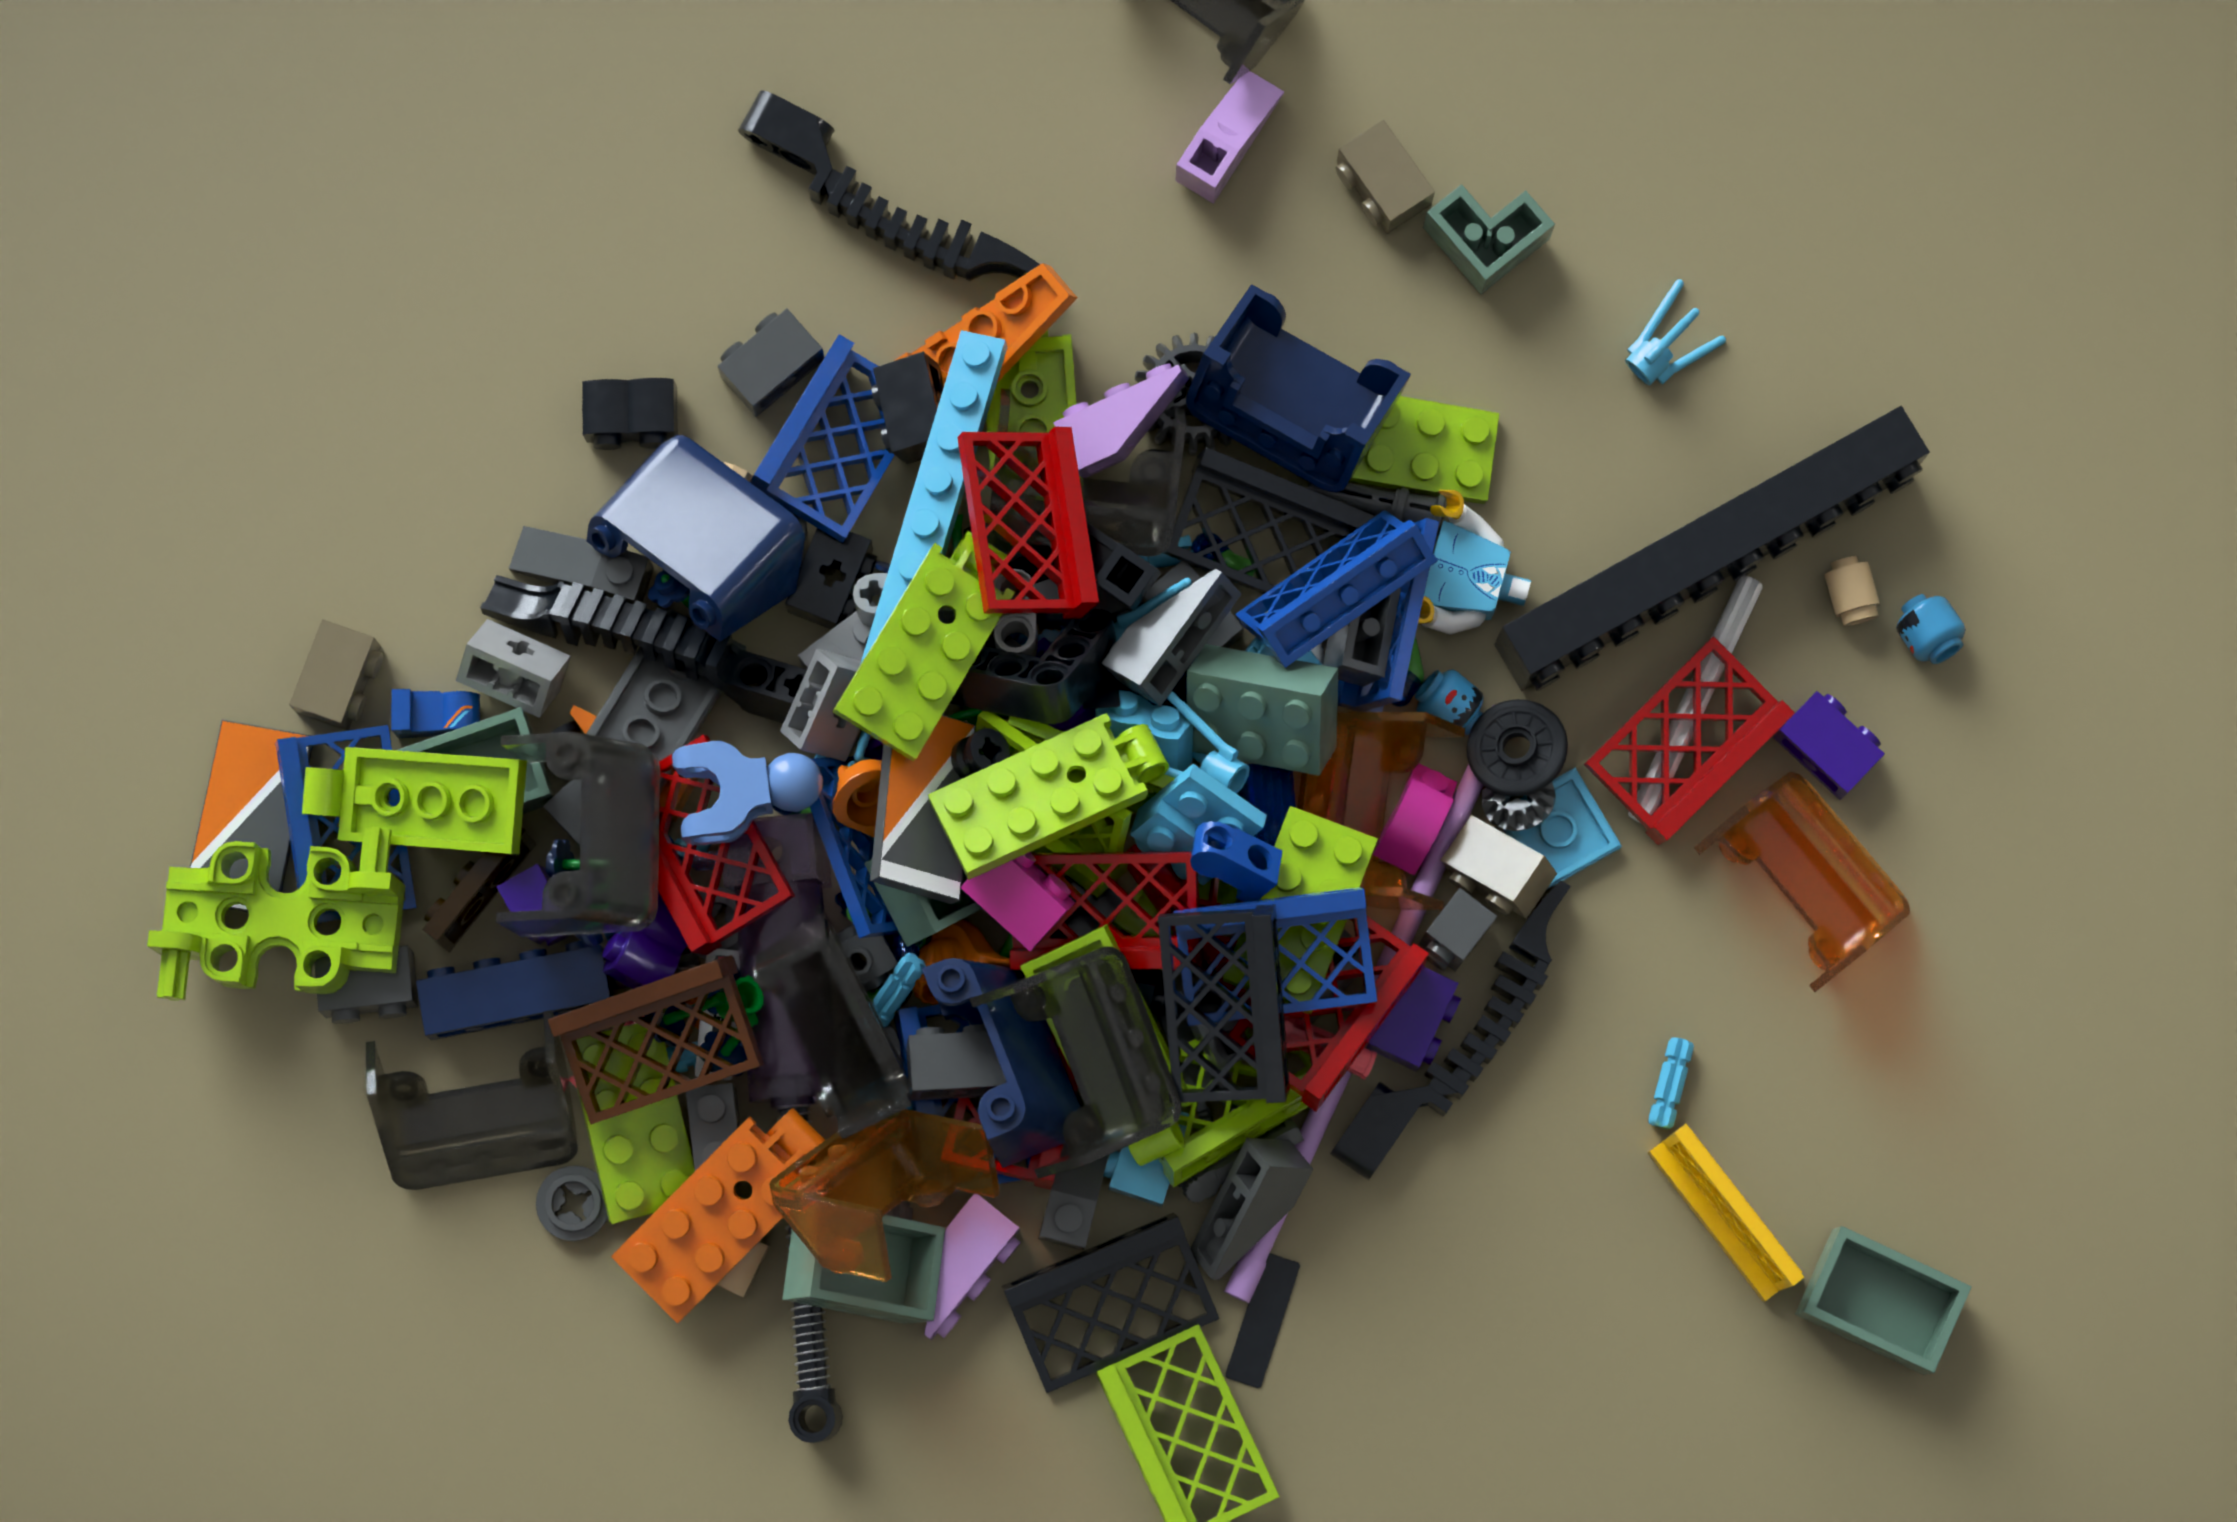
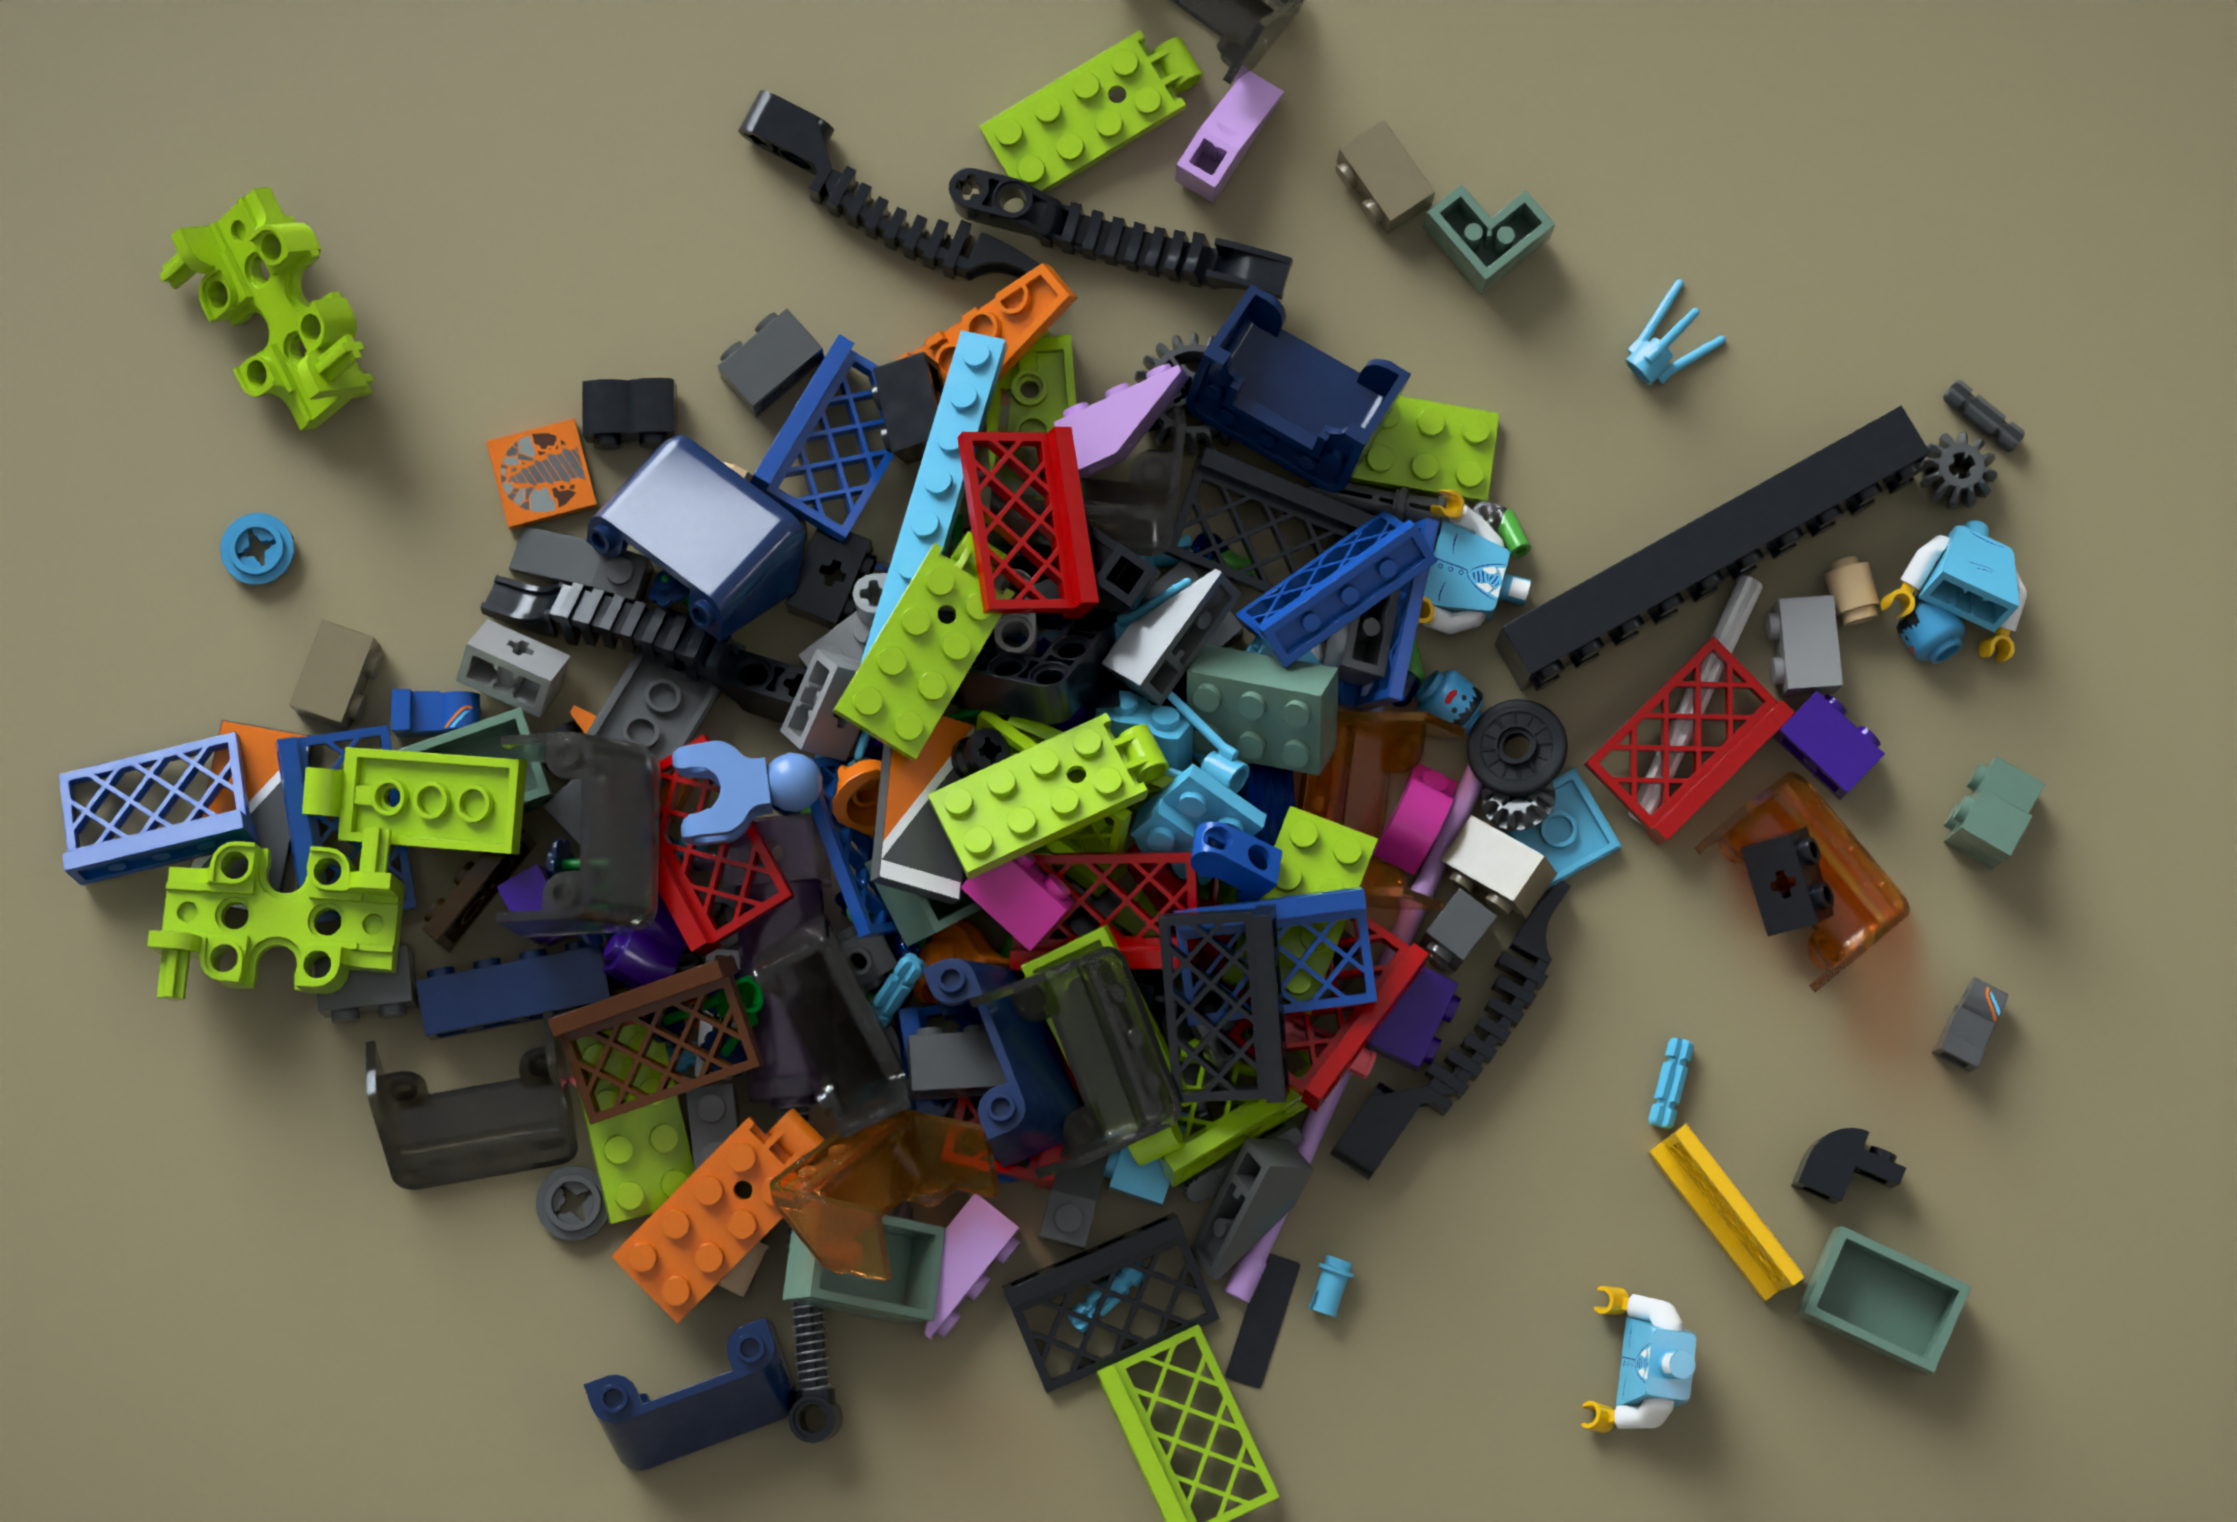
none -> fence [59,732,258,886]
none -> lime gear [159,187,374,431]
none -> dark azure gear [220,513,295,586]
none -> tile [486,418,598,531]
none -> dark blue windscreen [583,1317,797,1470]
none -> black piece [949,168,1293,299]
none -> lime hinge [979,30,1204,204]
none -> medium azure axle [1067,1261,1145,1333]
none -> medium azure pin [1308,1255,1354,1318]
none -> bright green arm [1473,500,1531,558]
none -> torso [1581,1286,1697,1434]
none -> black brick [1741,826,1834,936]
none -> light grey brick [1766,595,1843,697]
none -> black brick [1791,1128,1906,1204]
none -> medium azure torso [1880,520,2027,663]
none -> dark grey gear [1920,432,1997,510]
none -> dark grey leg [1932,977,2009,1072]
none -> dark grey axle [1943,380,2025,452]
none -> sand green brick [1944,756,2045,869]

